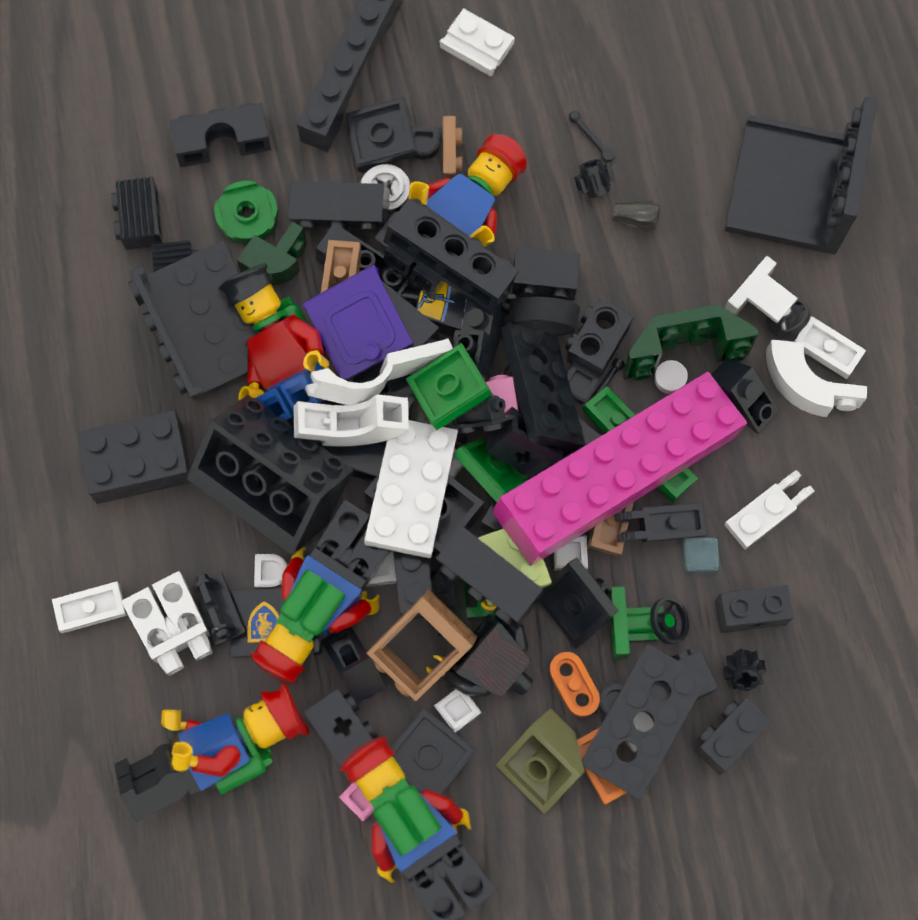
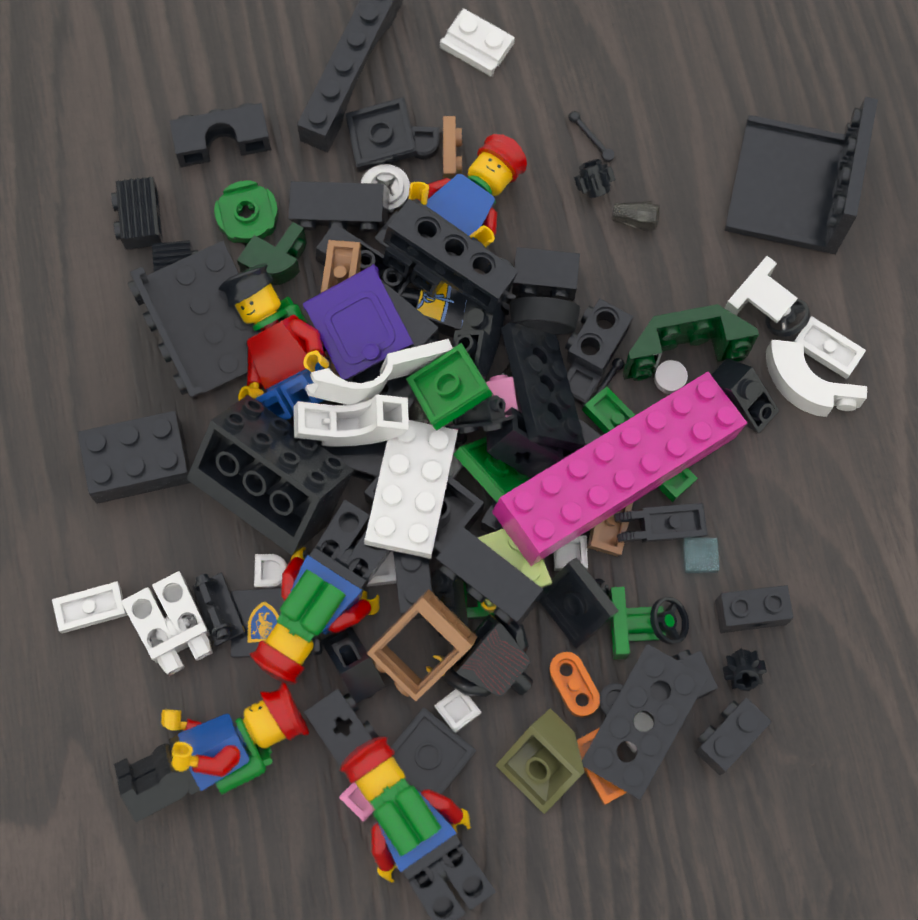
white hinge [724,470,815,550] -> none

